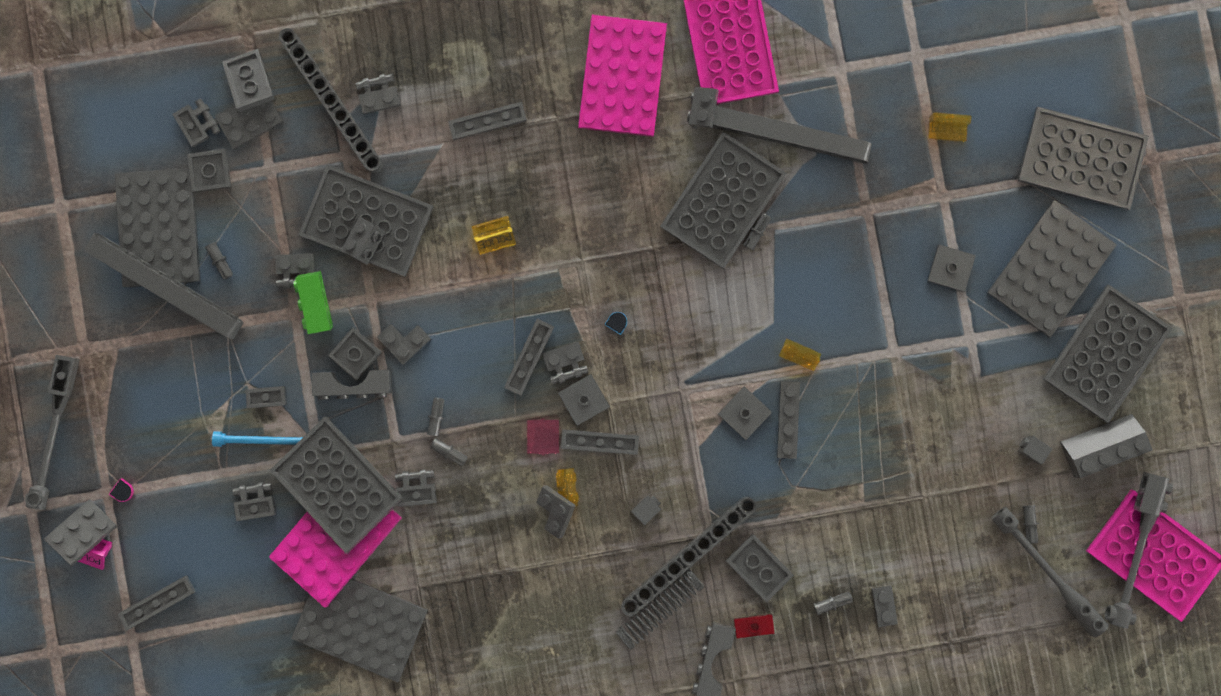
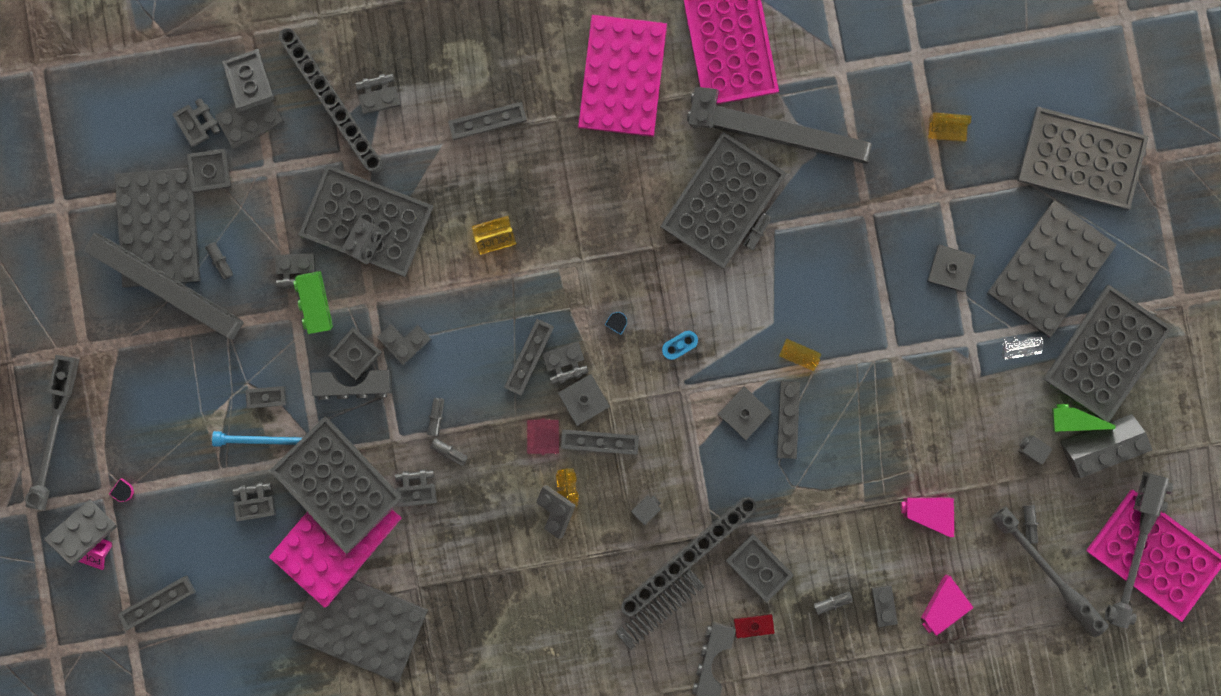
none -> dark azure plate [662,331,698,360]
none -> dark pink slope [901,497,954,537]
none -> dark pink slope [921,575,974,636]
none -> clear plate [1002,336,1044,360]
none -> bright green slope [1052,404,1115,432]

